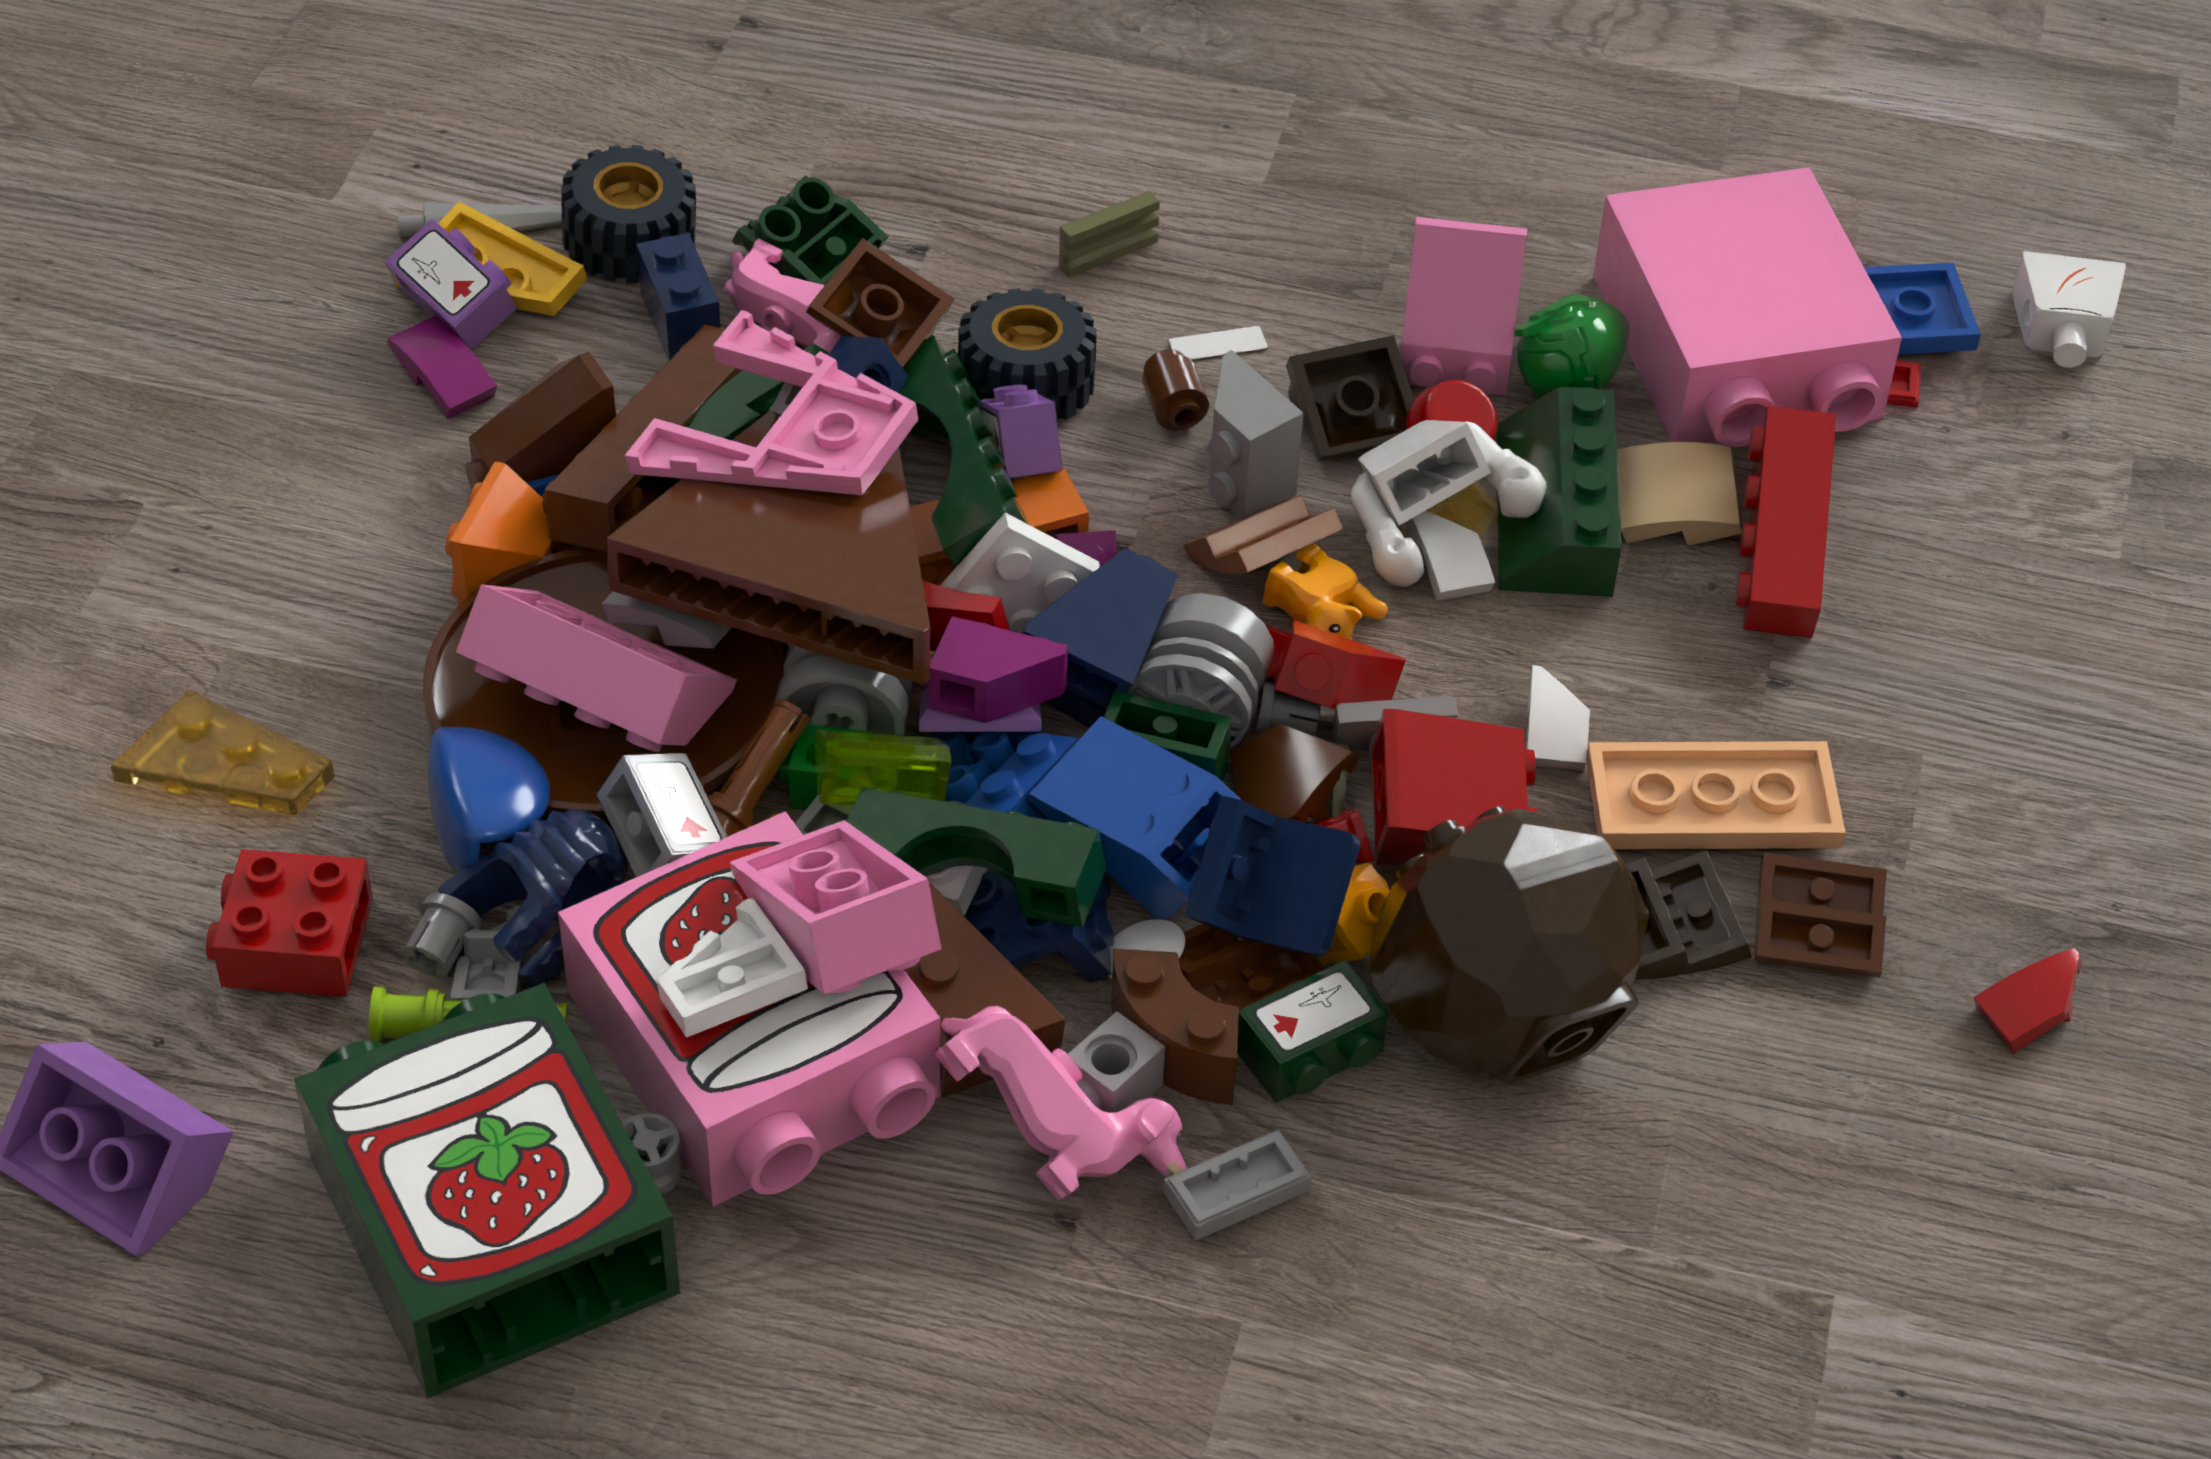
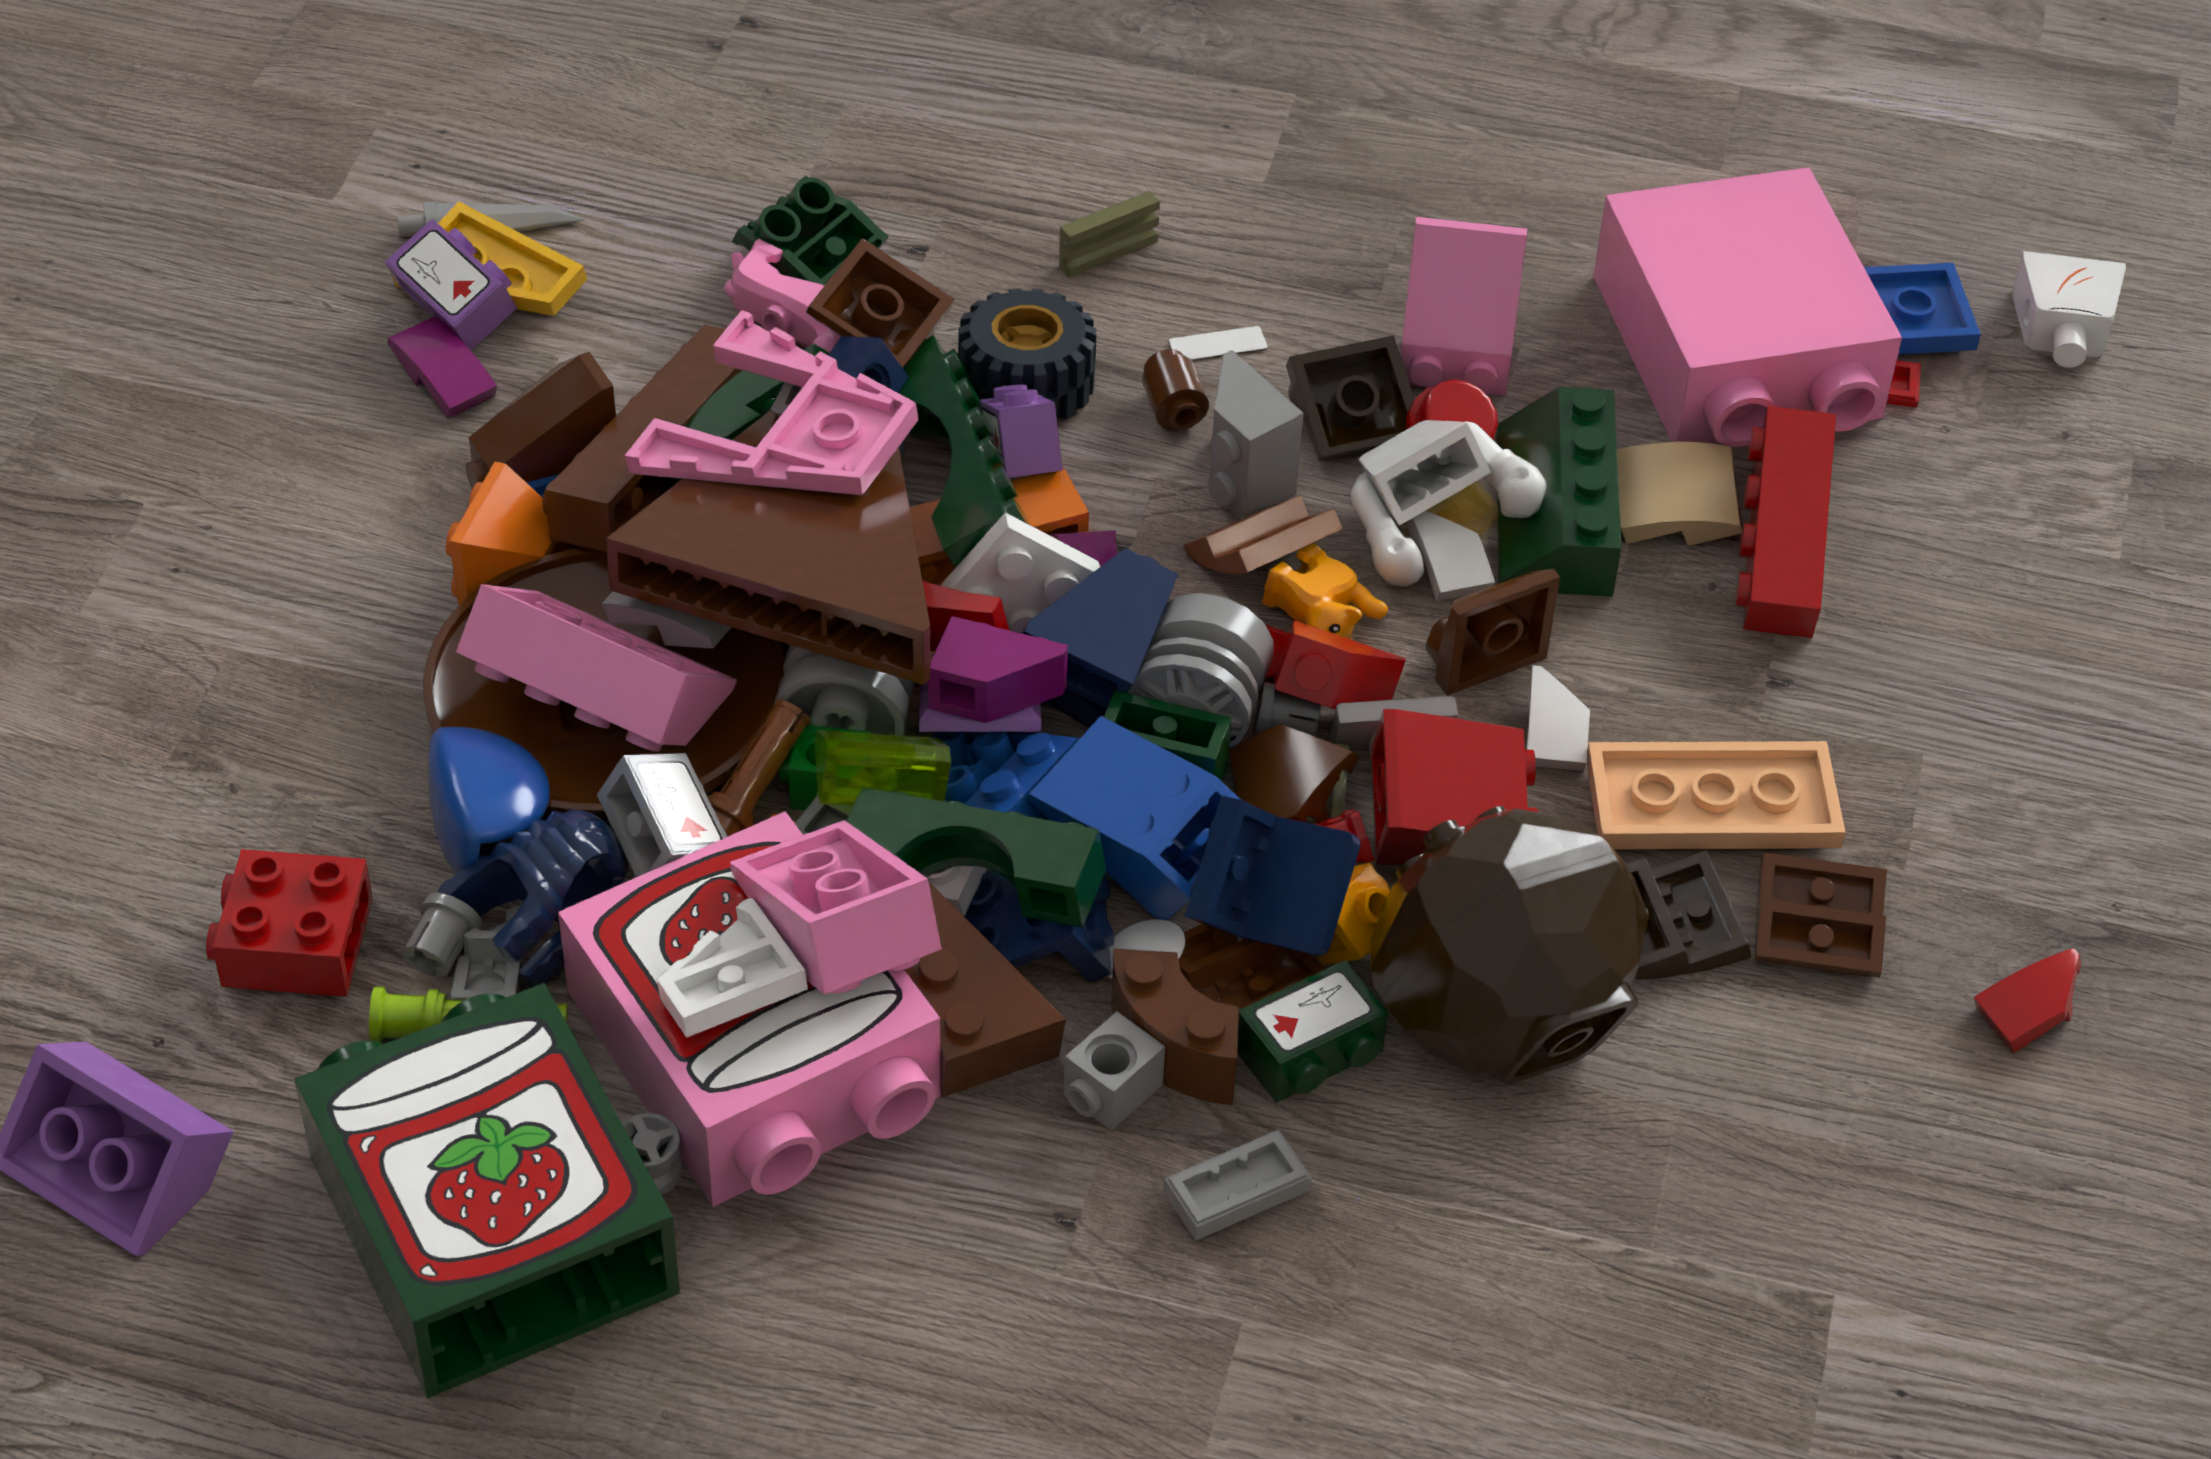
clear yellow wing [110,689,335,816] -> none
black wheel [561,145,696,283] -> none
dark blue brick [636,233,721,361] -> none
bright pink animal [934,1006,1187,1201] -> none
green helmet [1515,294,1630,399] -> none
none -> reddish brown slope [1426,569,1560,696]

